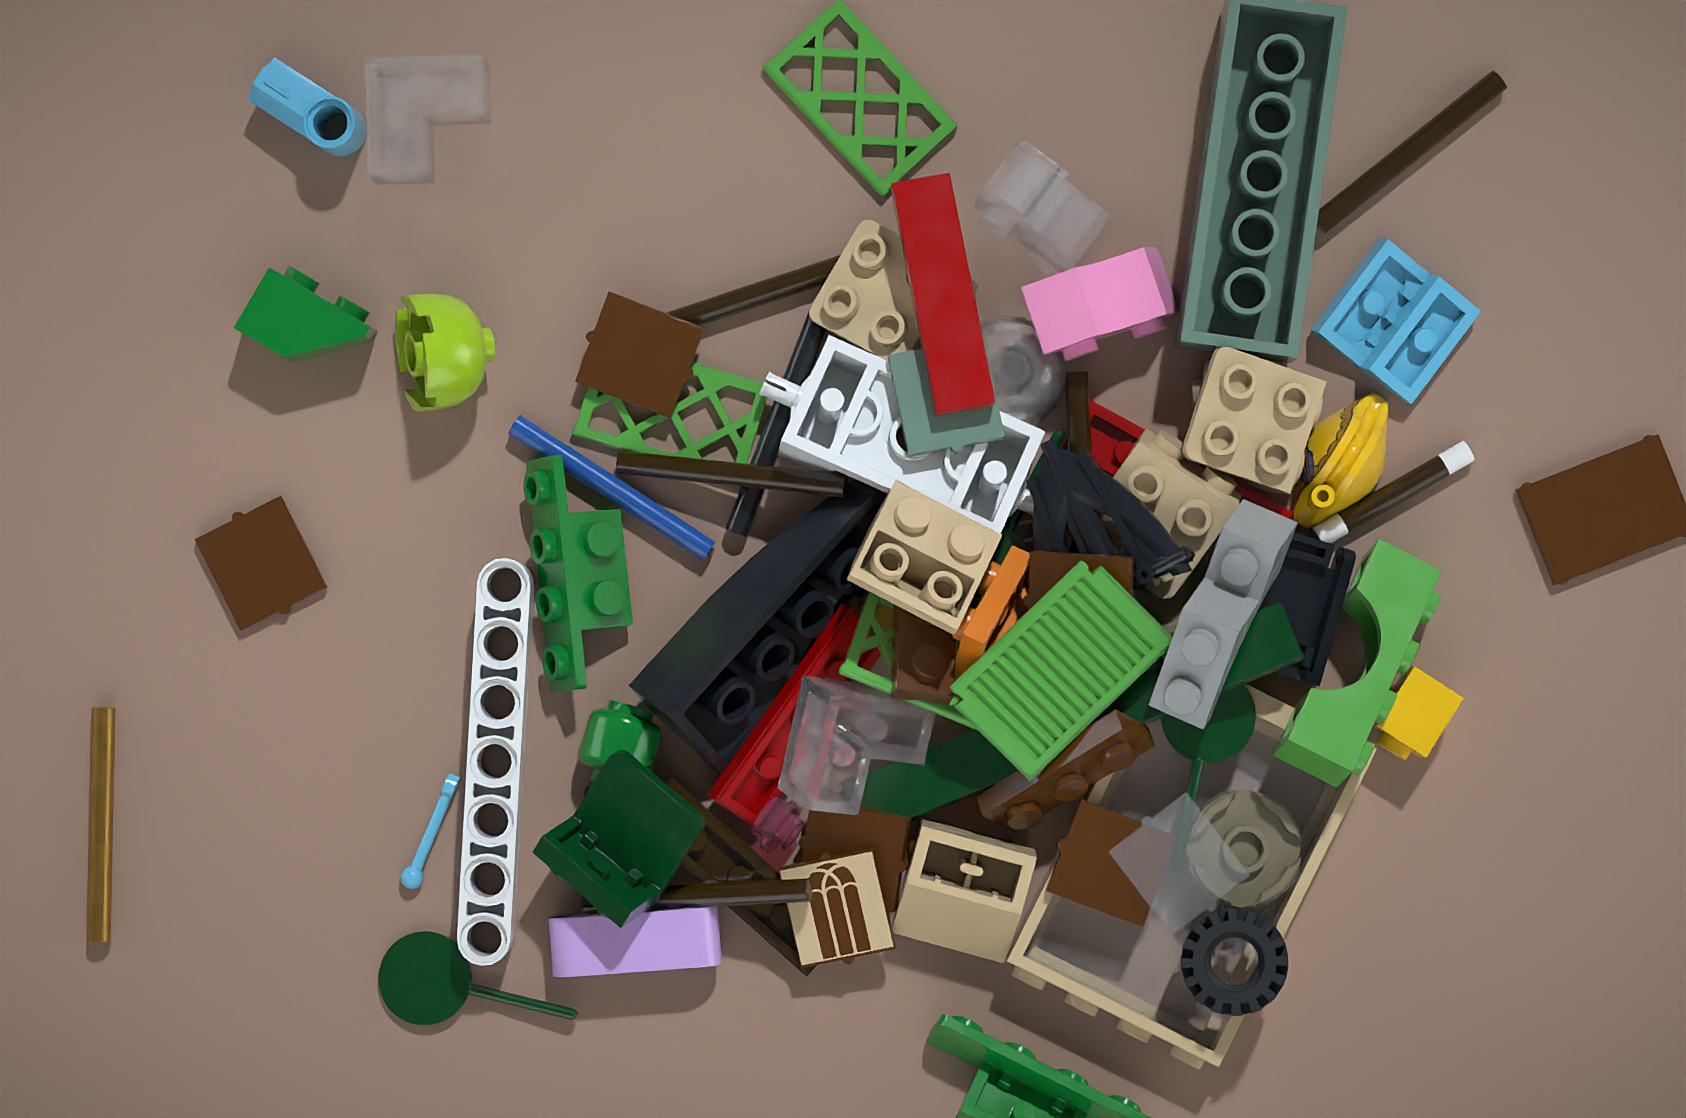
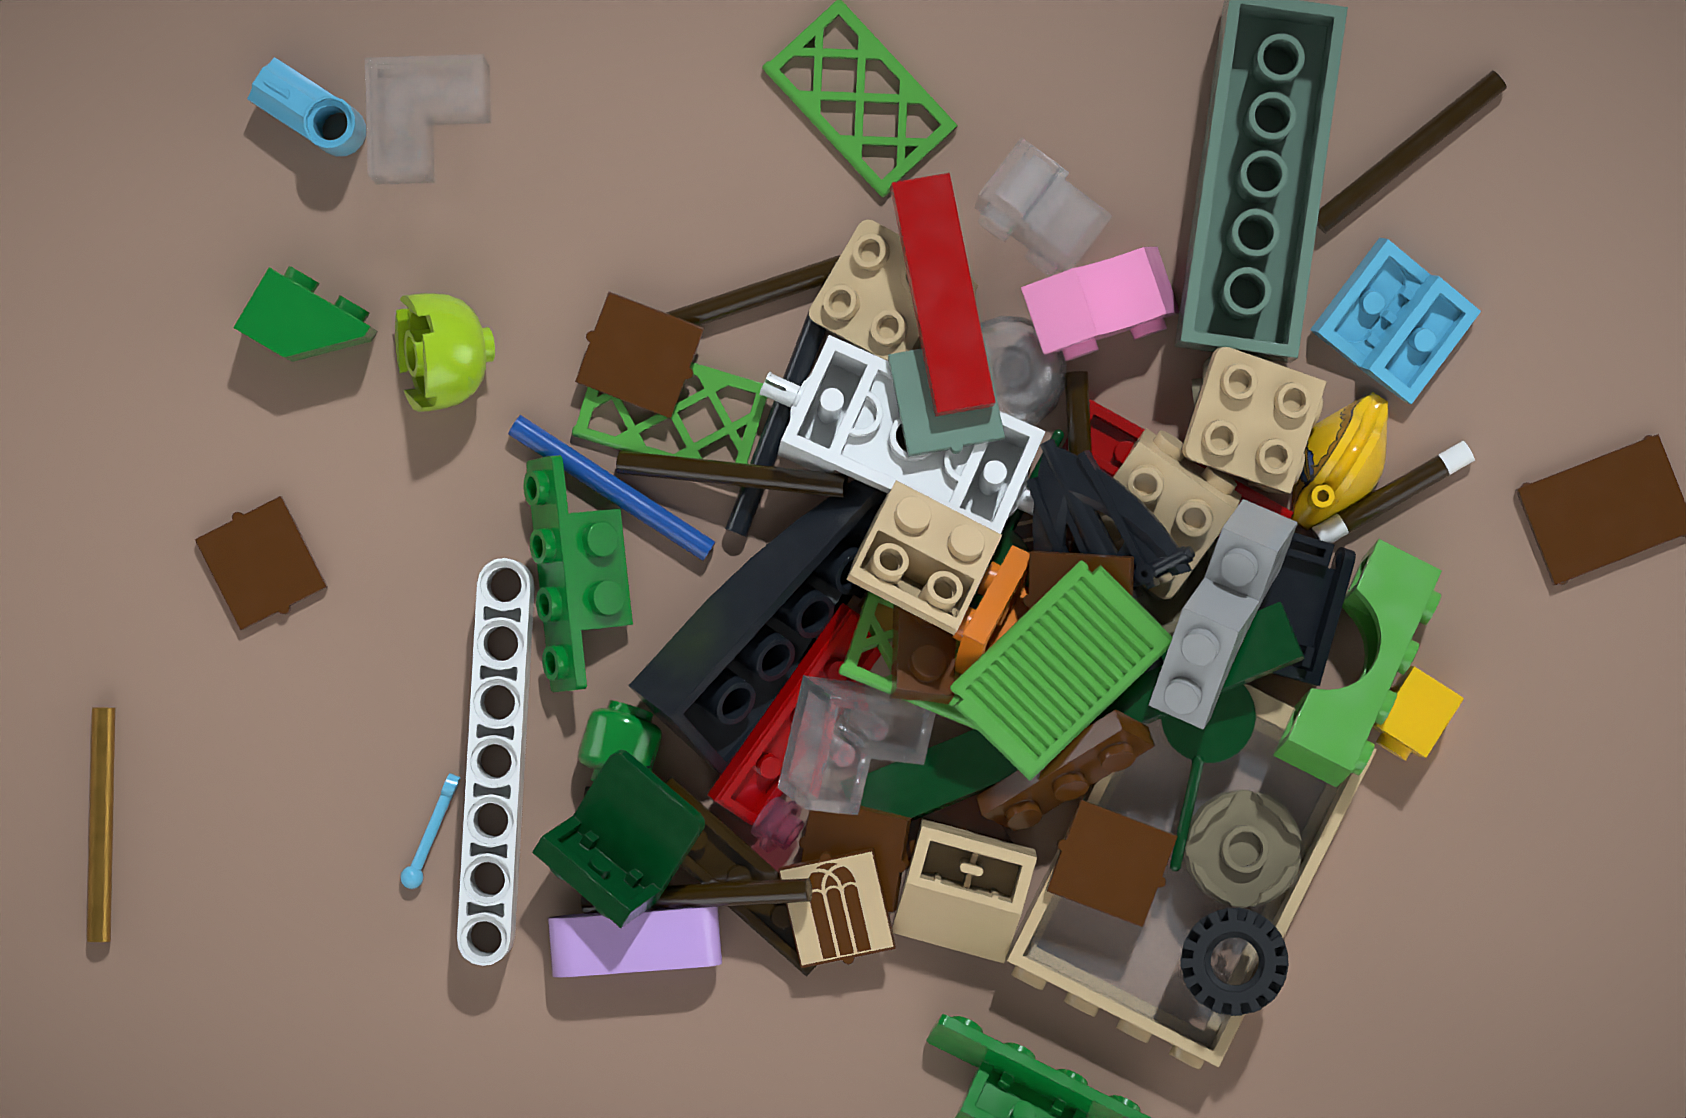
dark green piece [378,931,578,1025] -> none
clear piece [1108,792,1250,935] -> none

